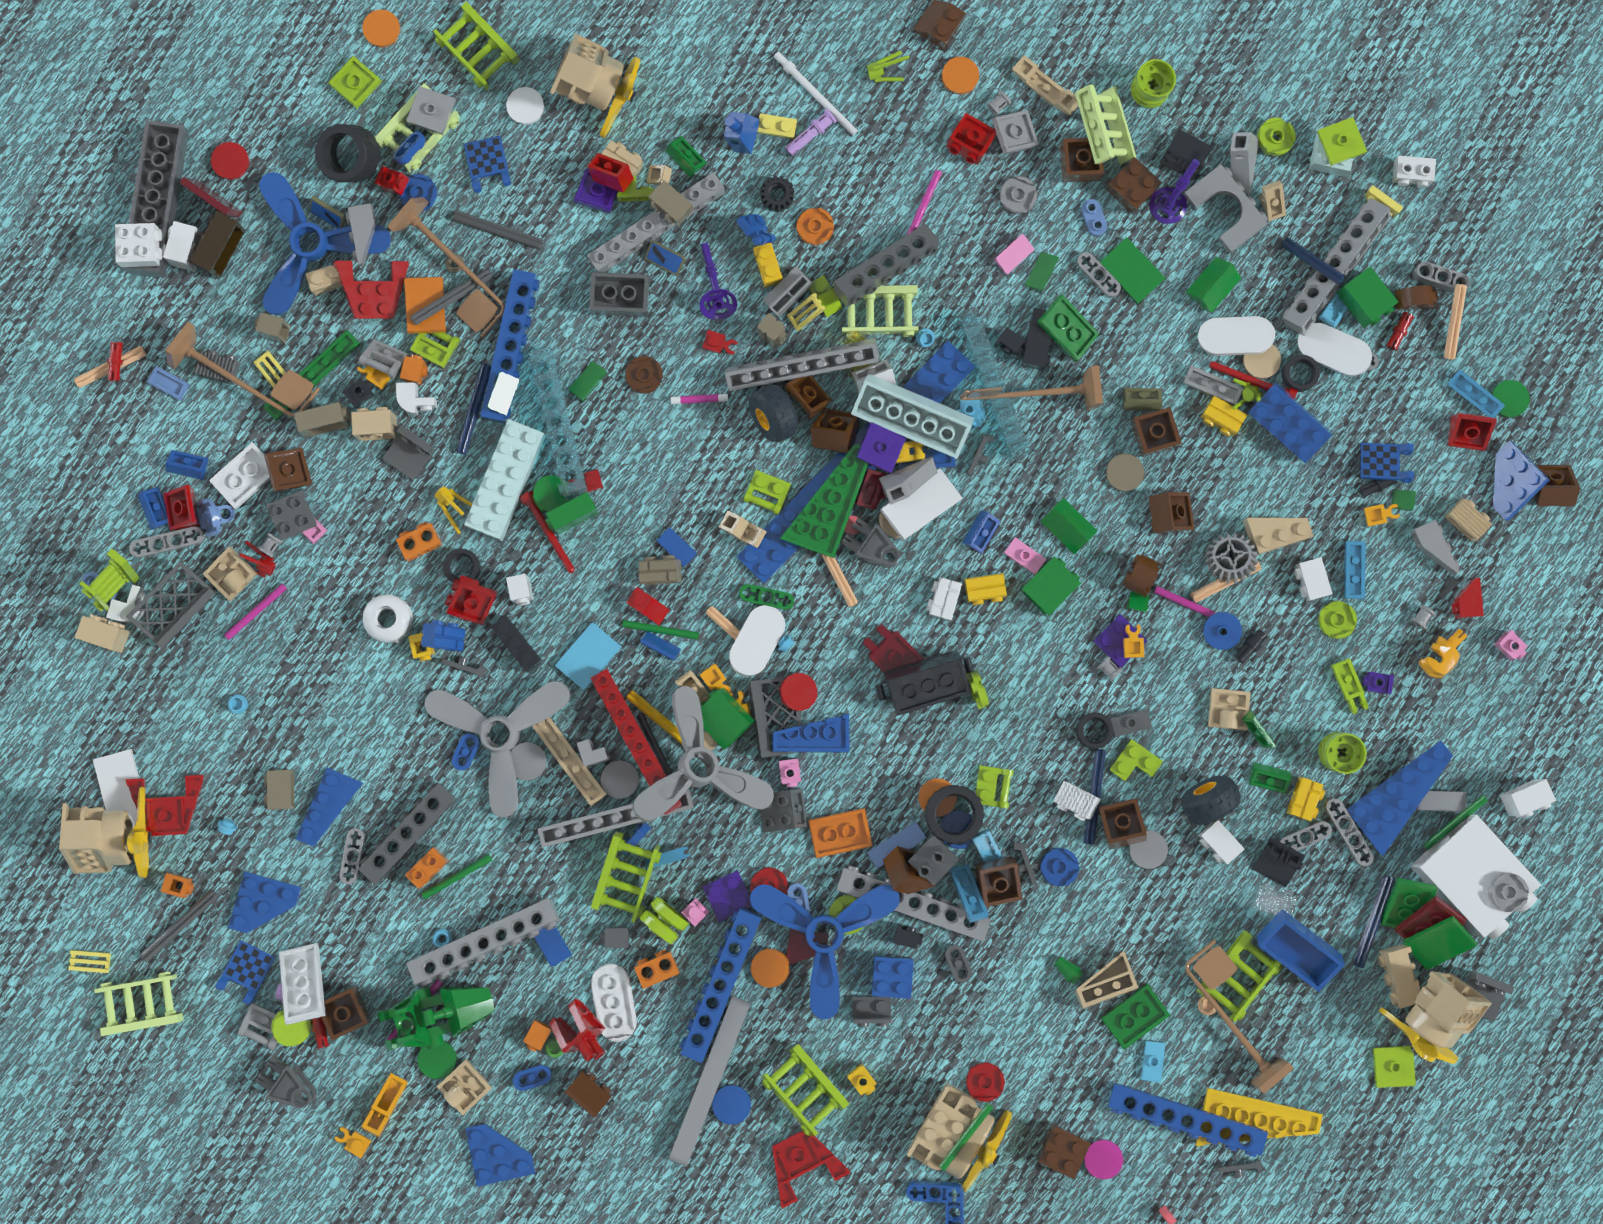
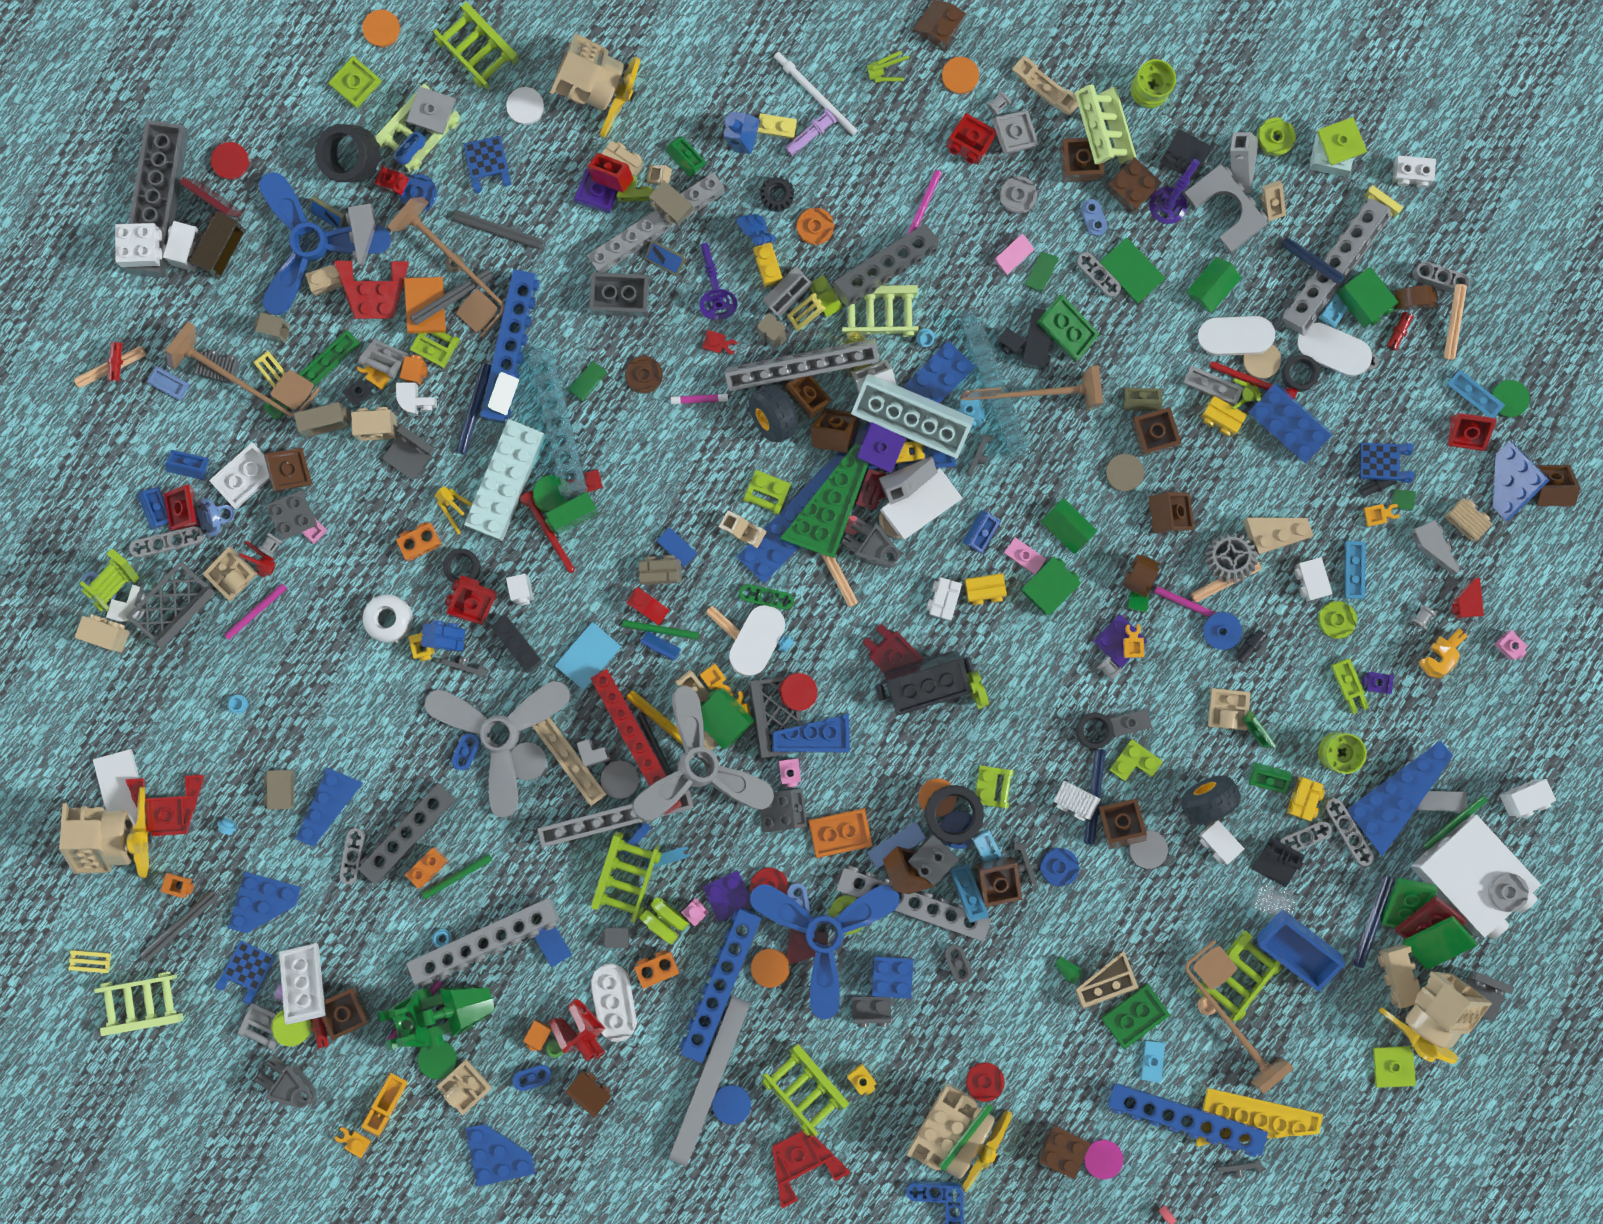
black brick [893,923,923,949] -> none

